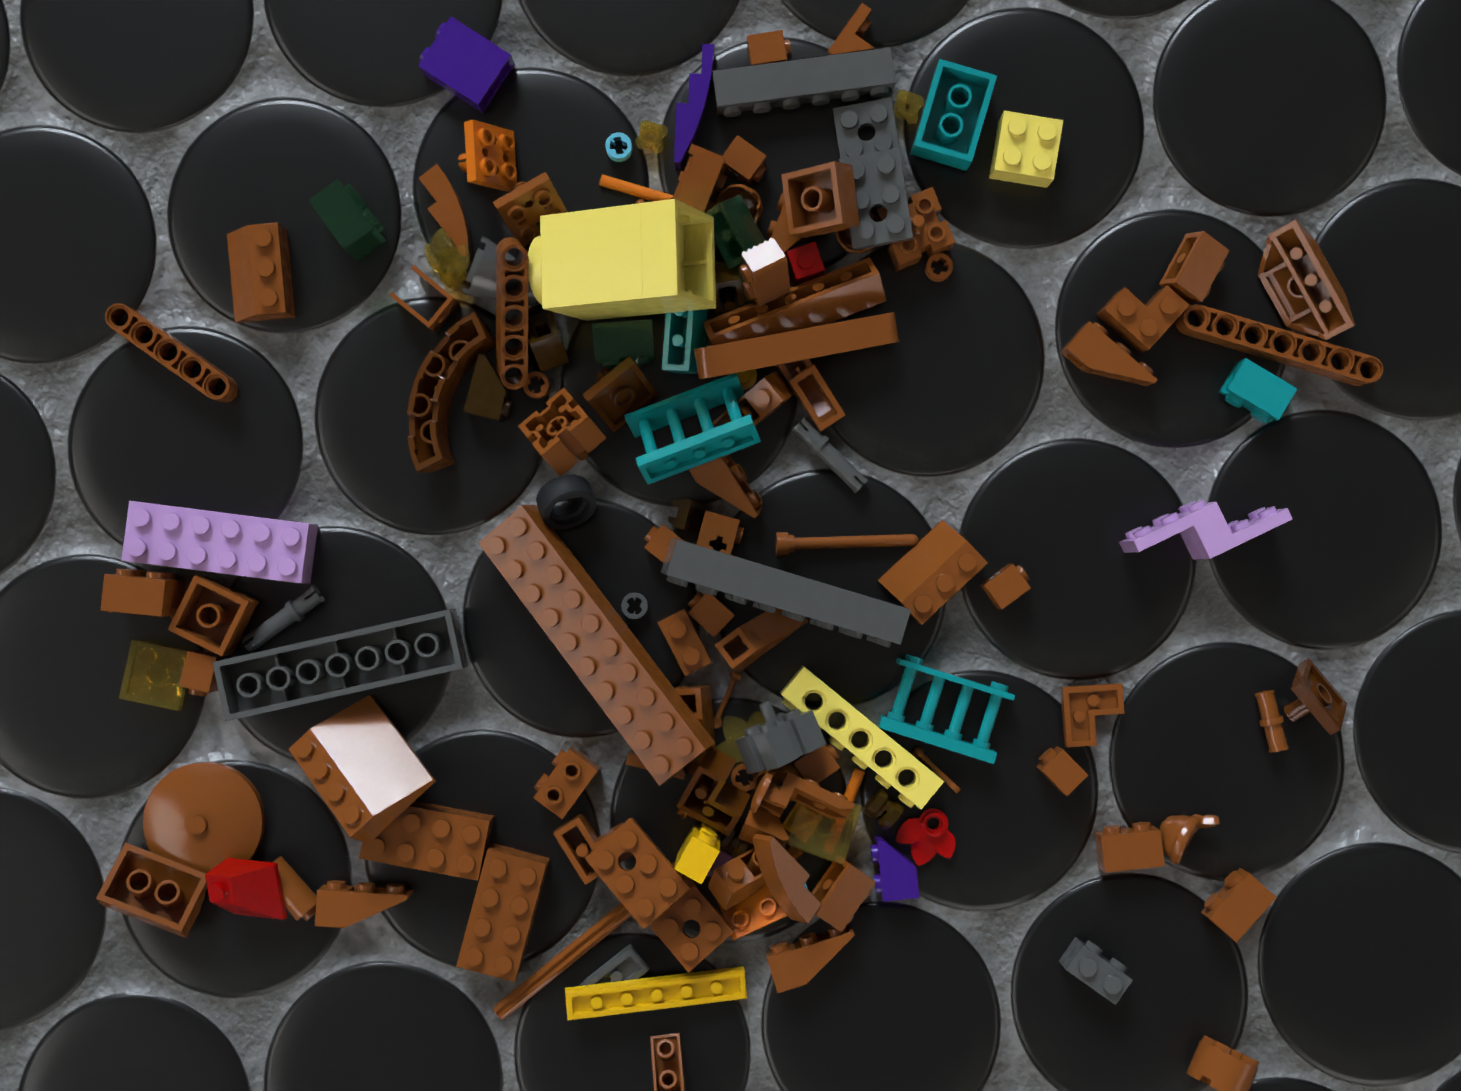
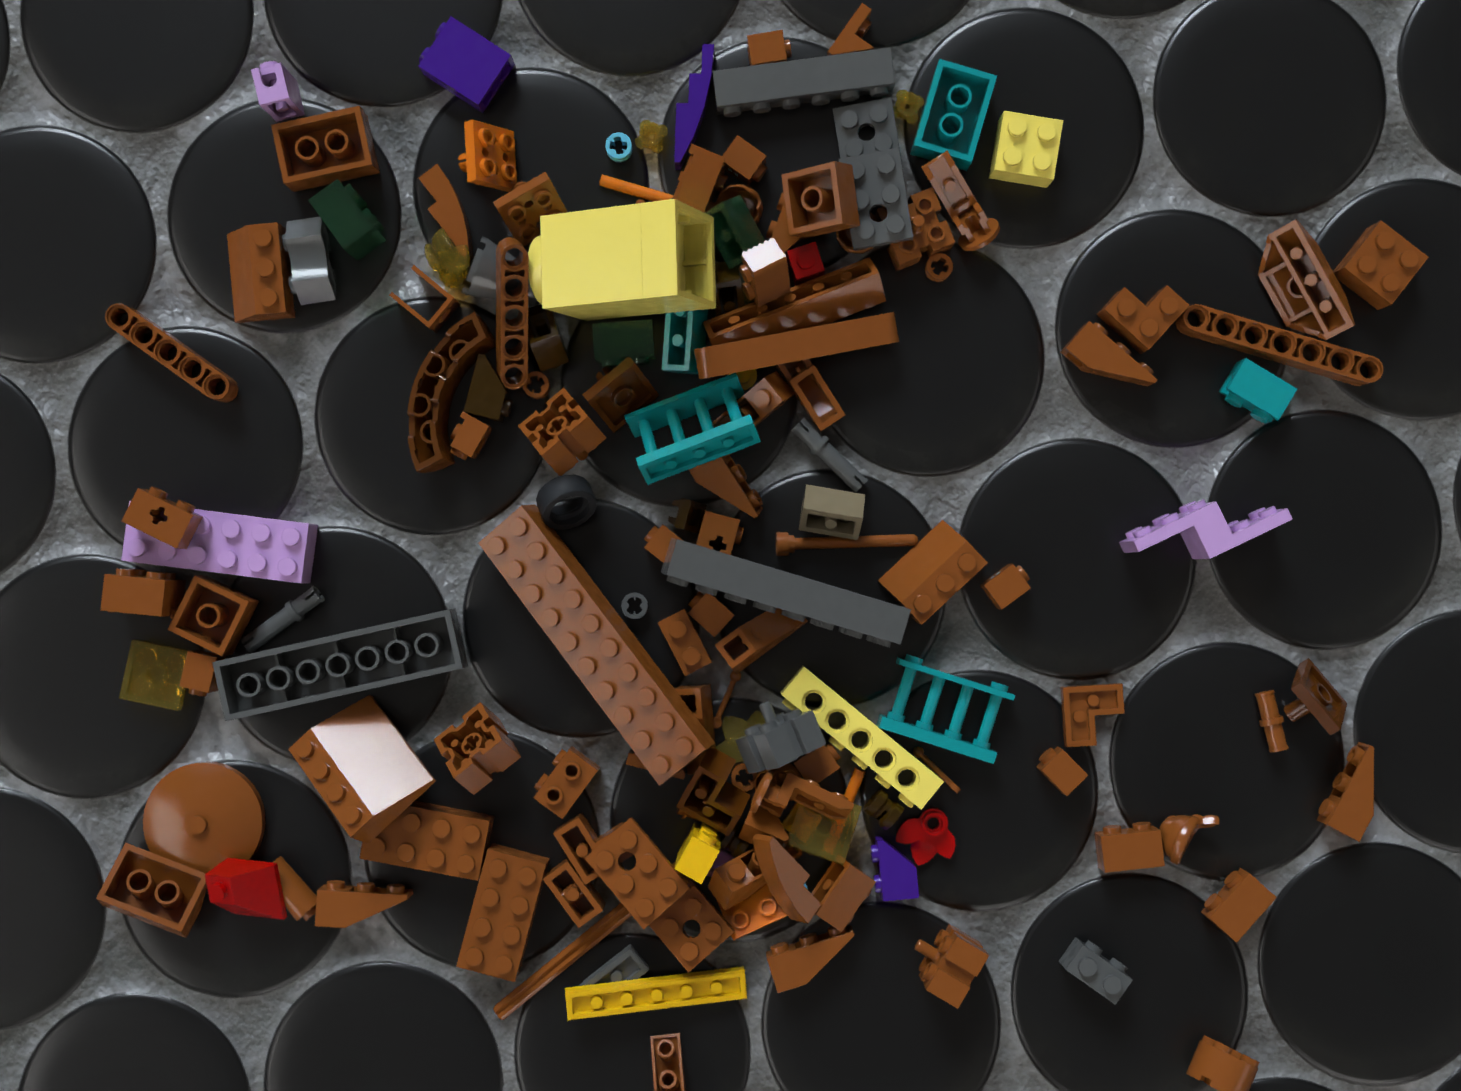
dark orange brick [1159,231,1230,303] -> none
none -> dark orange brick [122,486,203,549]
none -> lavender brick [251,61,305,122]
none -> dark orange brick [271,106,380,192]
none -> dark grey brick [282,216,336,305]
none -> dark orange brick [434,702,521,795]
none -> dark orange brick [450,412,493,461]
none -> dark orange brick [543,857,606,928]
none -> dark tan brick [799,484,865,540]
none -> dark orange brick [915,924,989,1009]
none -> dark orange piece [921,151,1000,251]
none -> dark orange slope [1317,742,1374,842]
none -> dark orange brick [1333,220,1429,310]

